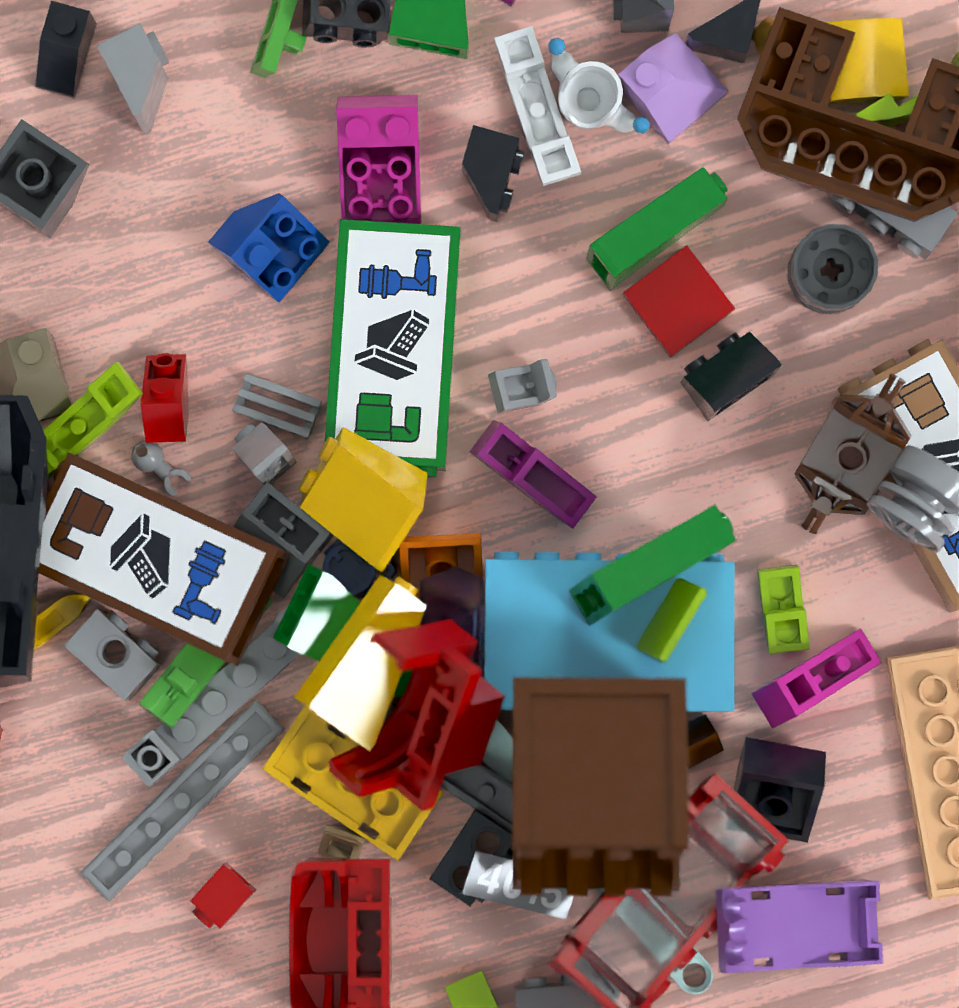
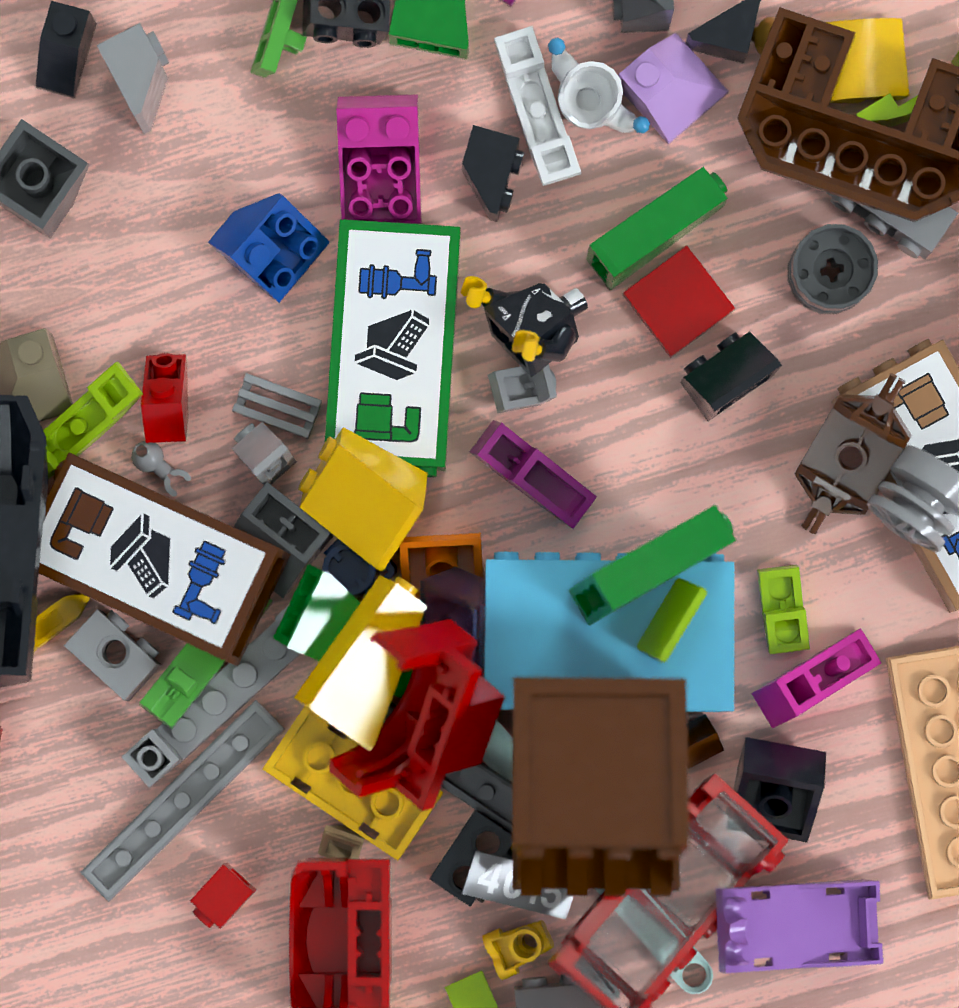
none -> black torso [460,276,588,377]
none -> yellow plate [482,920,554,980]

